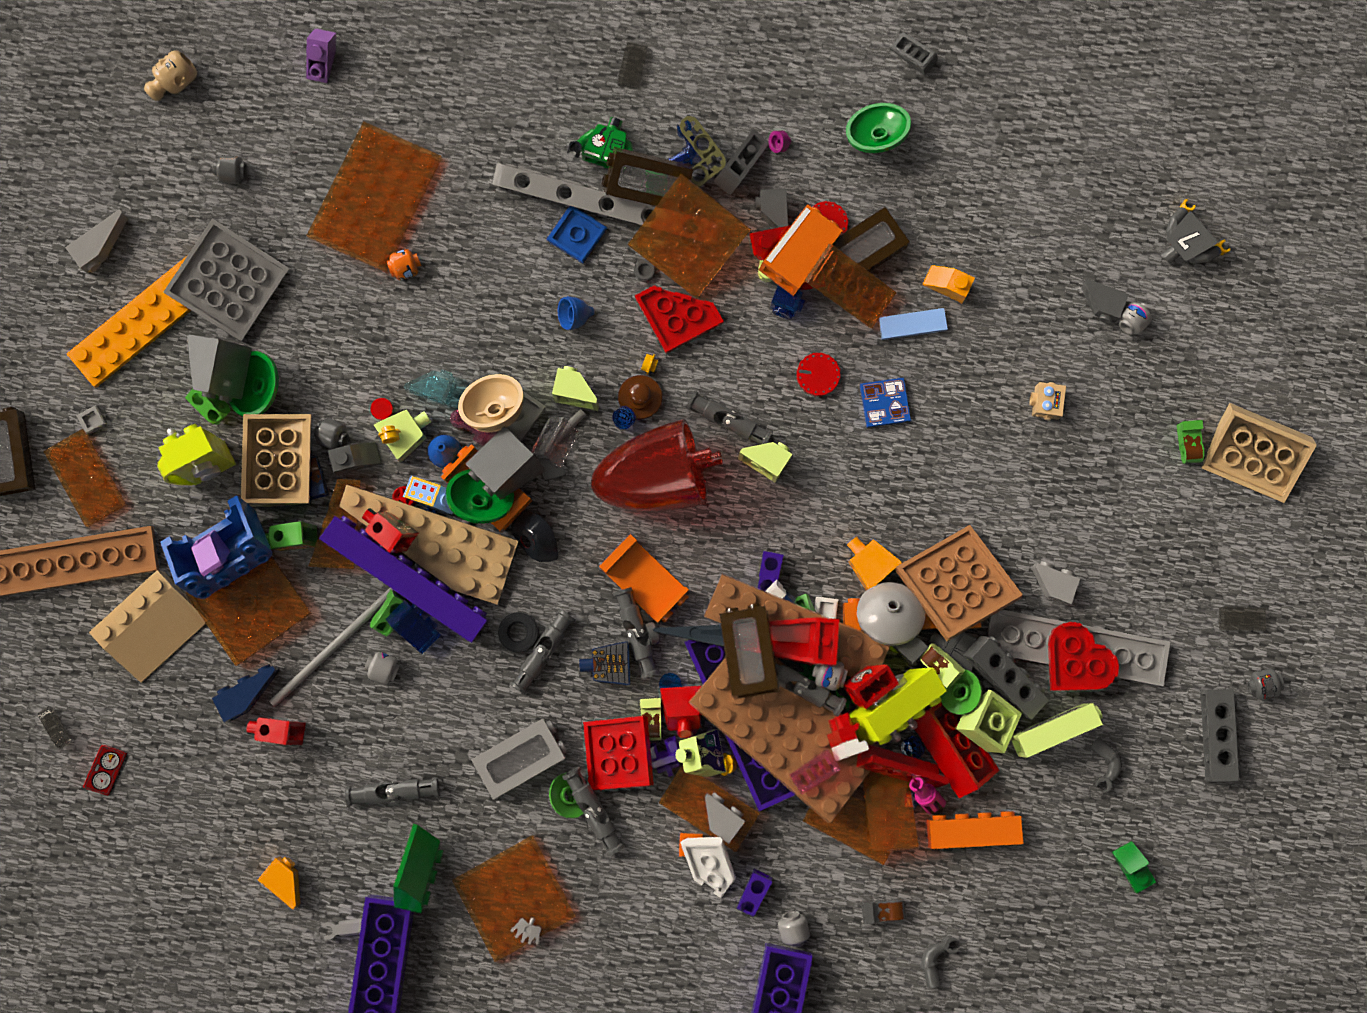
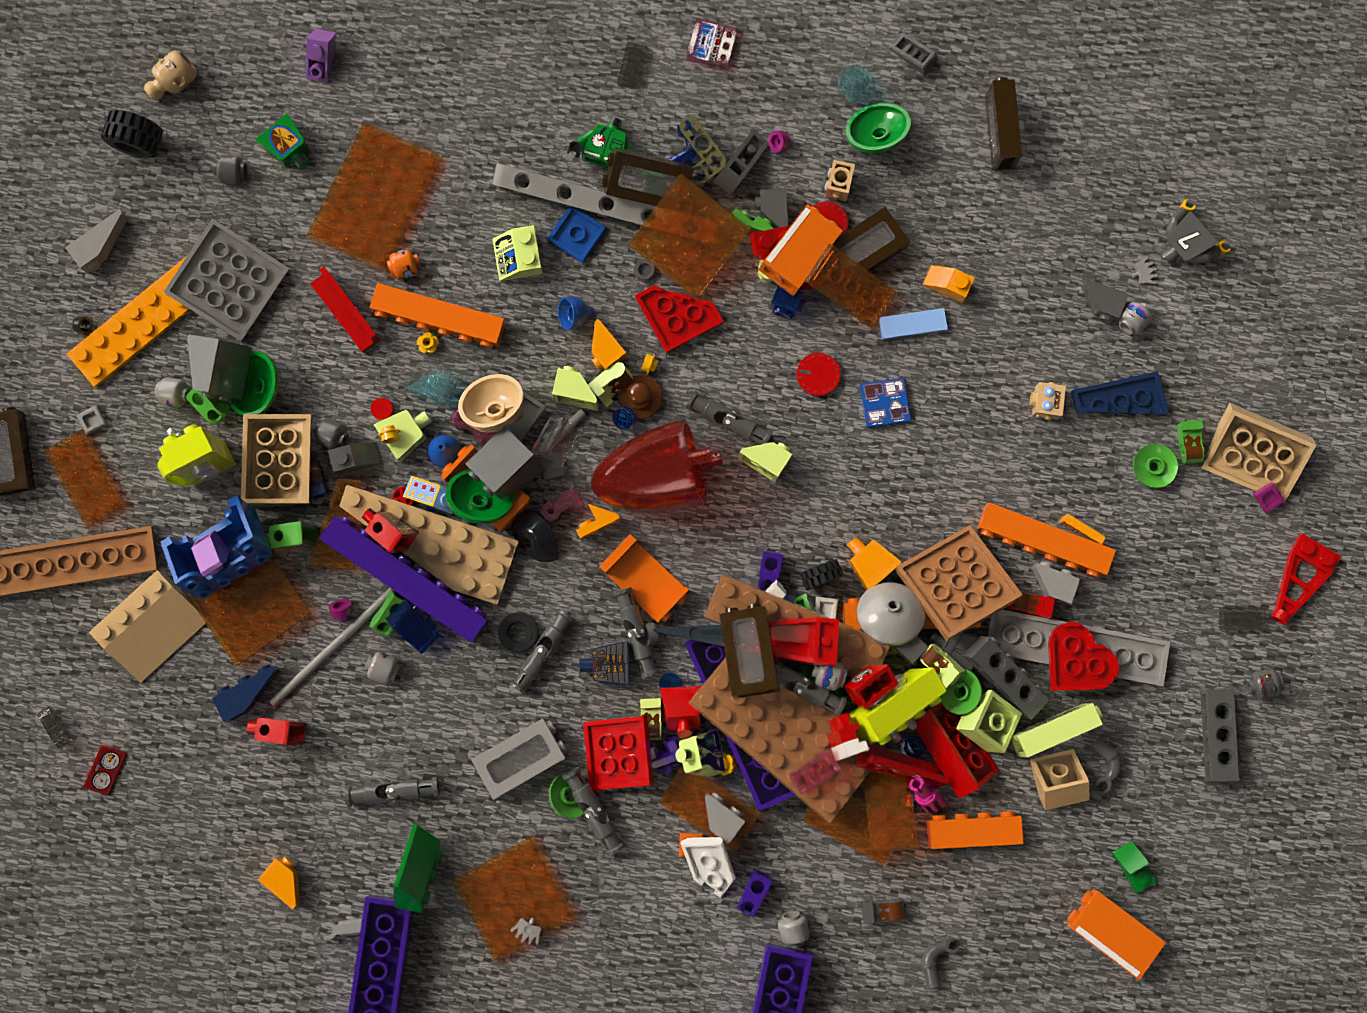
none -> black hinge [72,316,92,334]
none -> black tyre [101,110,164,158]
none -> light grey head [154,377,190,408]
none -> torso [255,113,309,169]
none -> red fence [310,266,380,353]
none -> magenta tile [329,599,353,623]
none -> orange brick [369,283,506,349]
none -> yellow plate [417,332,439,354]
none -> yellowish green slope [493,225,543,281]
none -> clear pink leg [541,487,586,522]
none -> light orange slope [576,504,621,540]
none -> yellowish green leg [588,362,633,407]
none -> light orange slope [591,319,627,371]
none -> tile [686,18,738,70]
none -> bright green slope [730,208,774,233]
none -> black tyre [800,559,844,590]
none -> tan head [825,160,855,201]
none -> clear light blue slope [836,64,872,103]
none -> orange brick [976,503,1116,579]
none -> dark brown piece [985,77,1022,171]
none -> red leg [1008,592,1055,619]
none -> tan slope [1030,749,1089,810]
none -> light orange tile [1059,514,1105,544]
none -> orange panel [1067,889,1166,980]
none -> dark blue wing [1071,371,1169,415]
none -> light grey piece [1132,257,1157,285]
none -> bright green dish [1133,444,1178,488]
none -> magenta tile [1252,482,1285,513]
none -> red plate [1271,533,1341,626]

